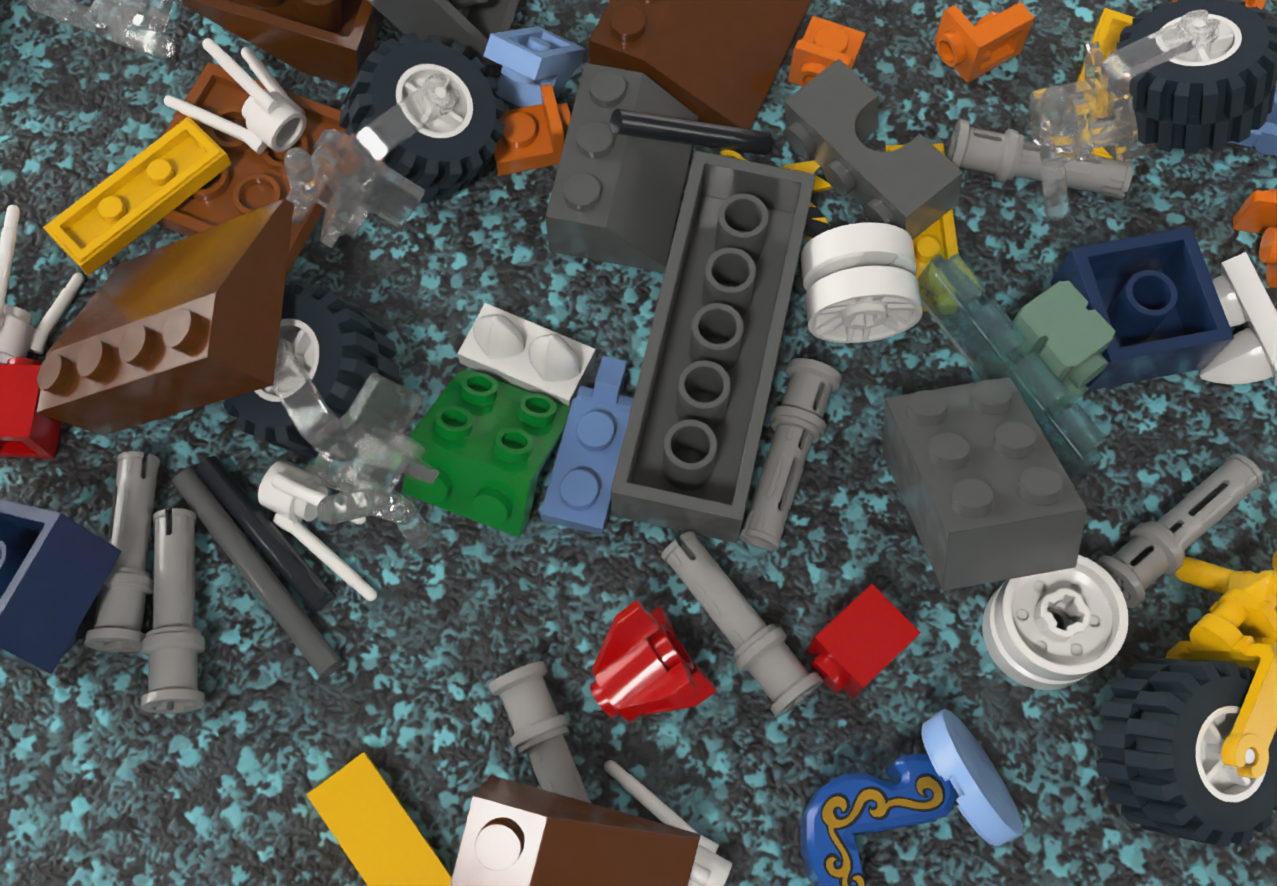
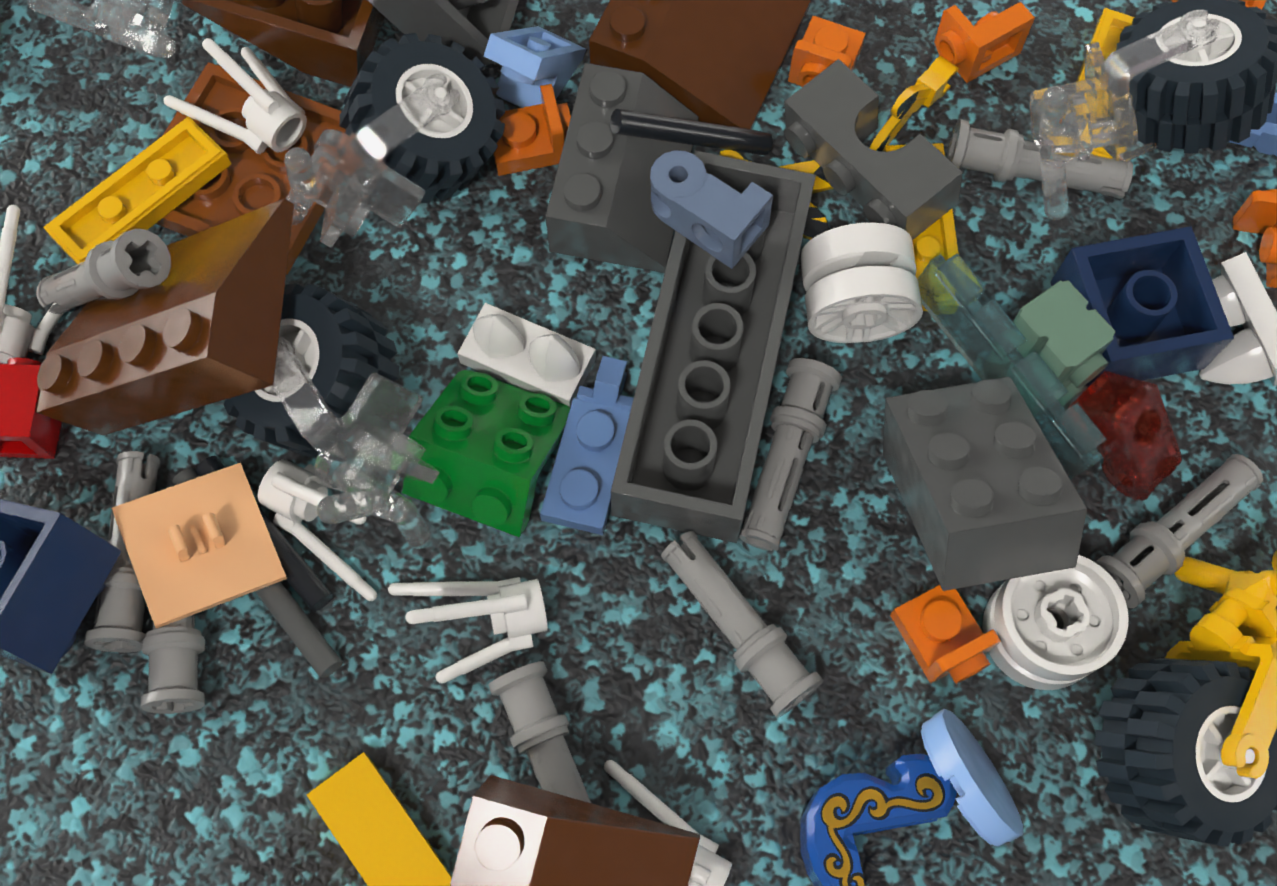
red brick [590,600,717,722] -> none
red brick [806,584,921,699] -> none
none -> light grey pin [36,229,171,314]
none -> light nougat piece [111,462,287,628]
none -> white plant [388,577,548,683]
none -> sand blue leg [650,150,773,269]
none -> yellow piece [869,56,960,152]
none -> orange bracket [890,585,1001,684]
none -> clear red leg [1068,371,1182,501]

